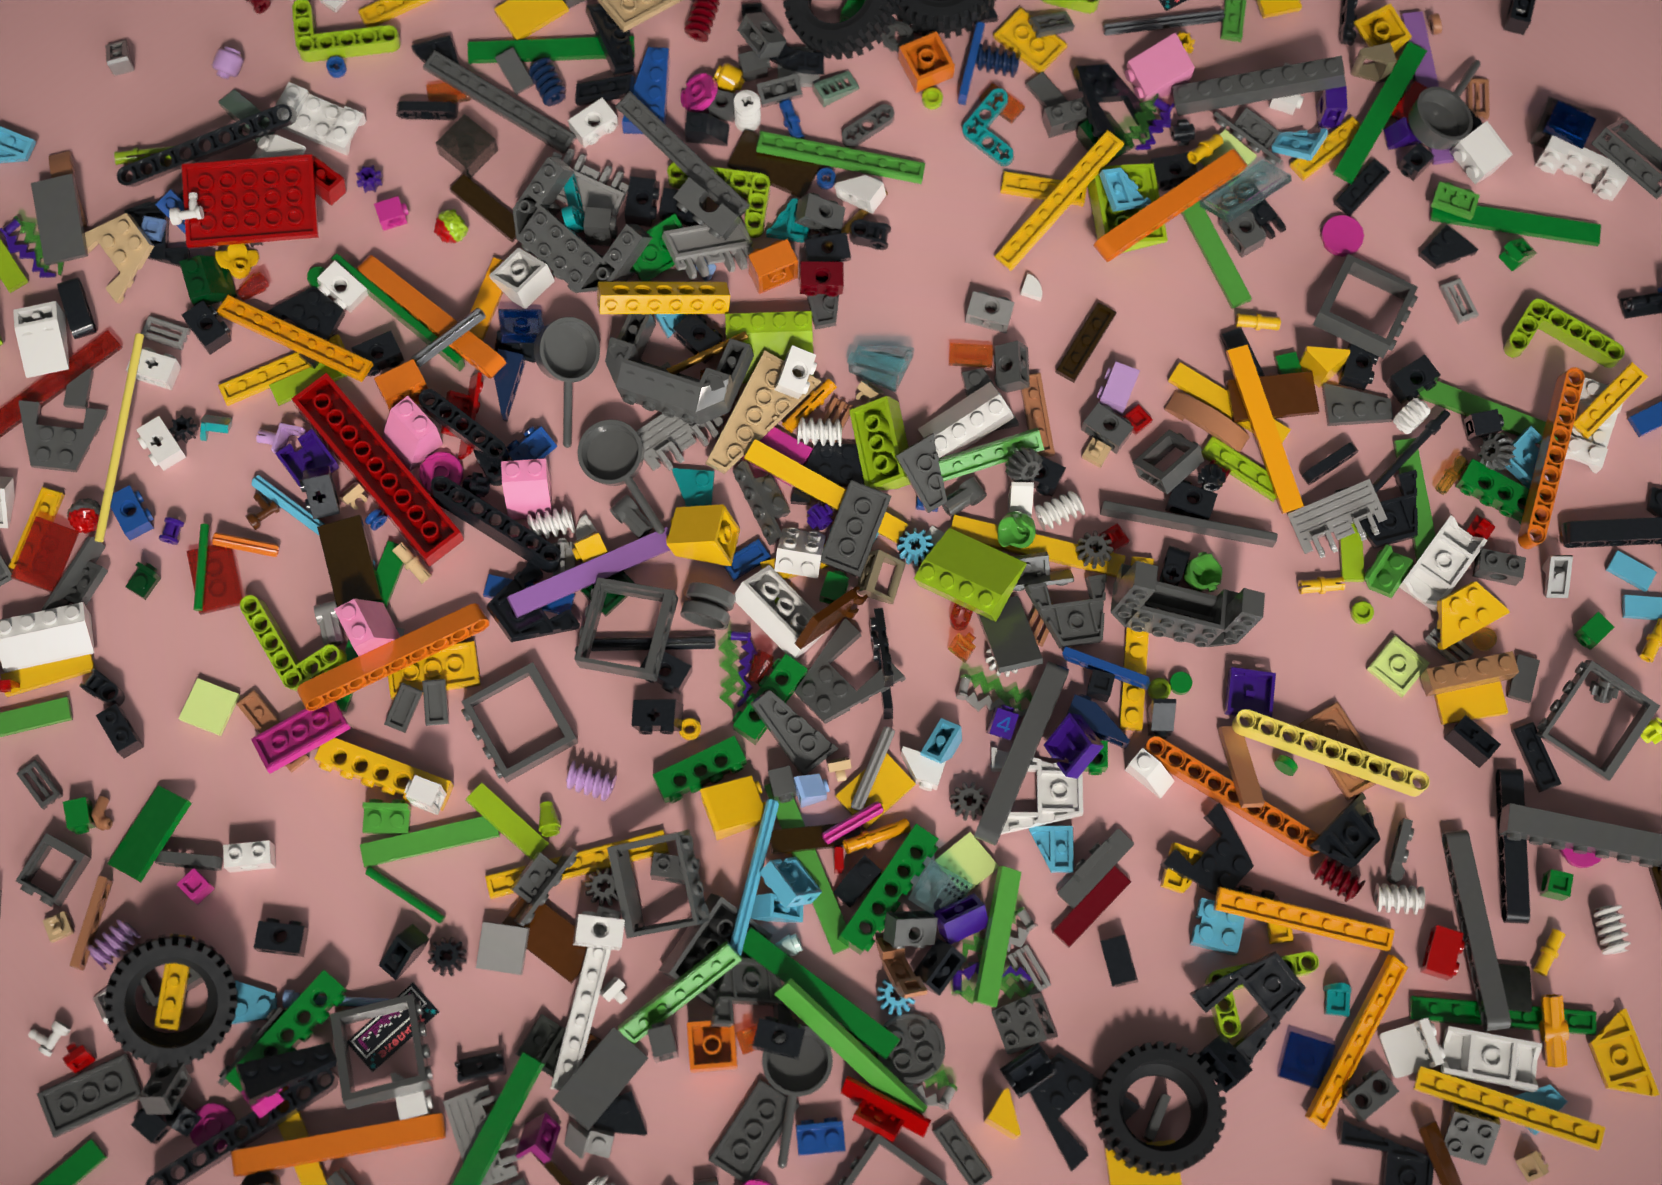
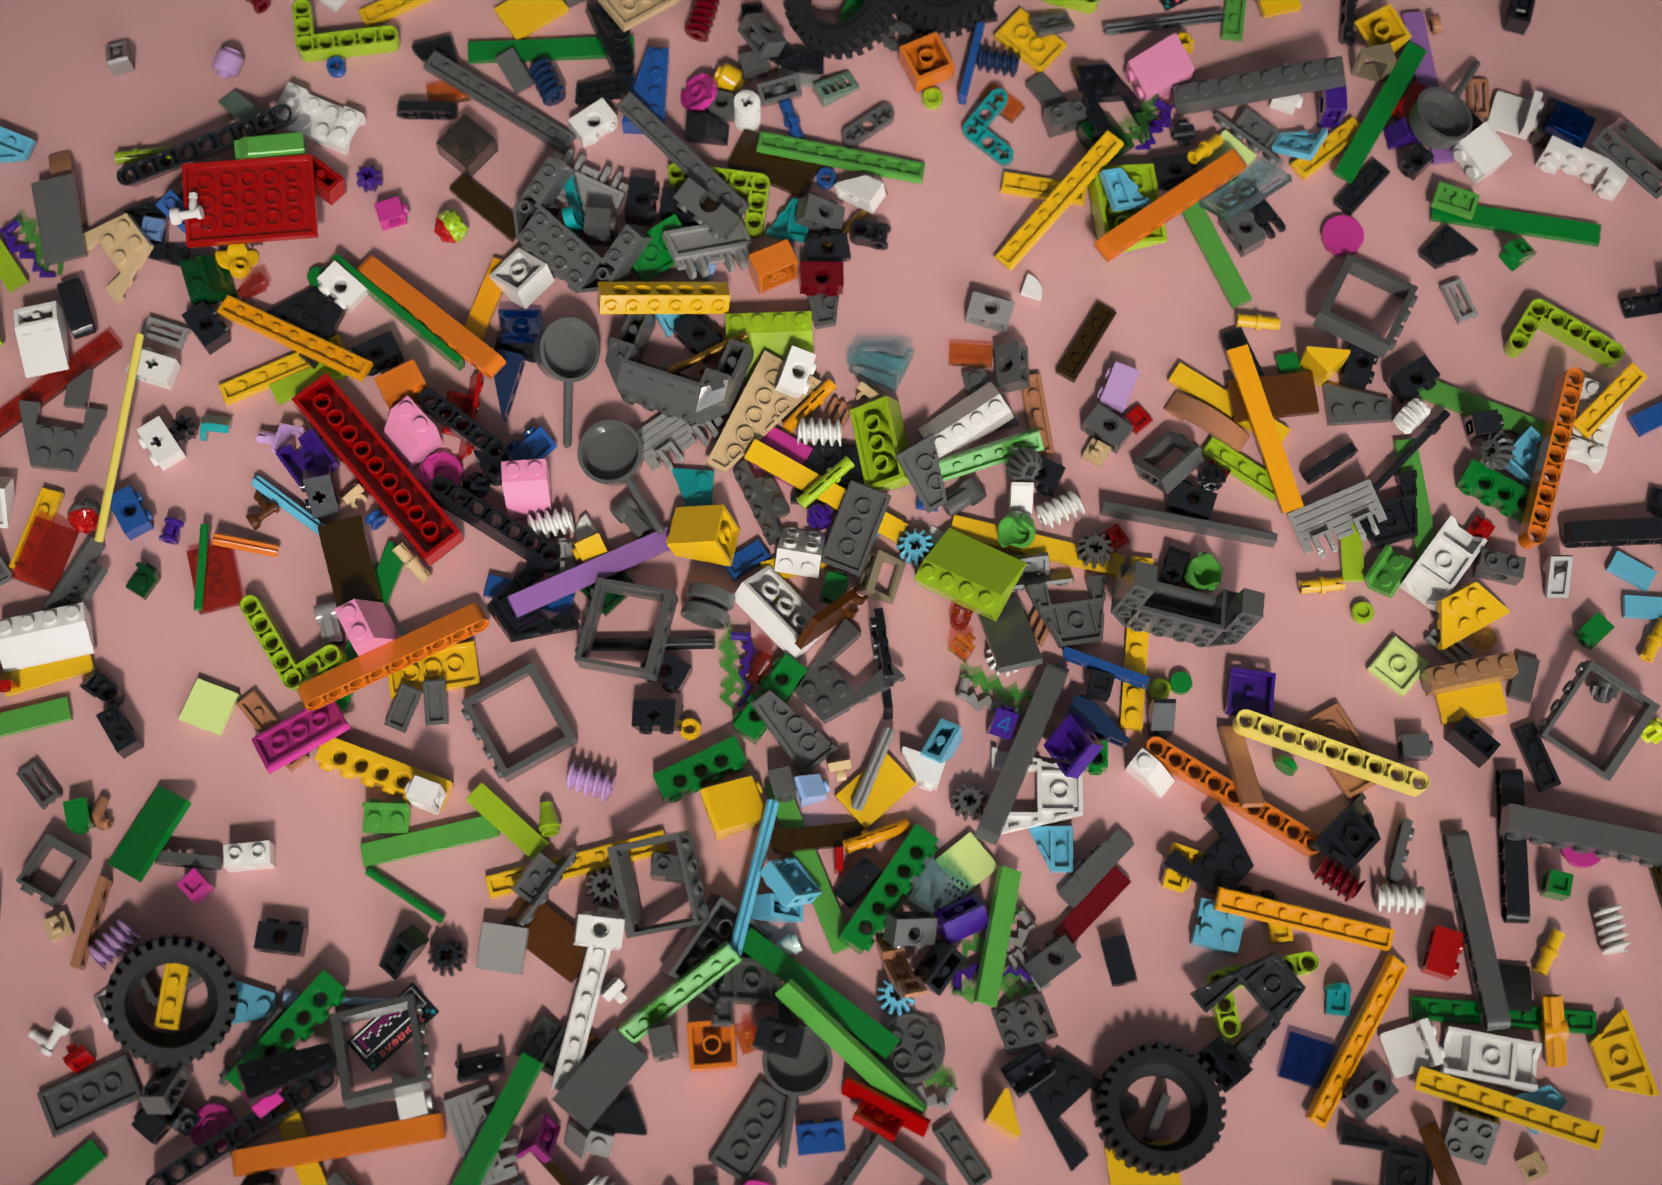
axle [412,308,486,367] -> none
dark pink axle [822,801,884,844] -> none
clear yellow axle [1435,455,1468,495] -> none
none -> bright green piece [234,131,306,160]
none -> lime pin [796,456,855,509]
none -> dark grey brick [1024,935,1082,988]
none -> dark grey brick [1397,734,1433,761]
none -> white bracket [1488,90,1544,140]

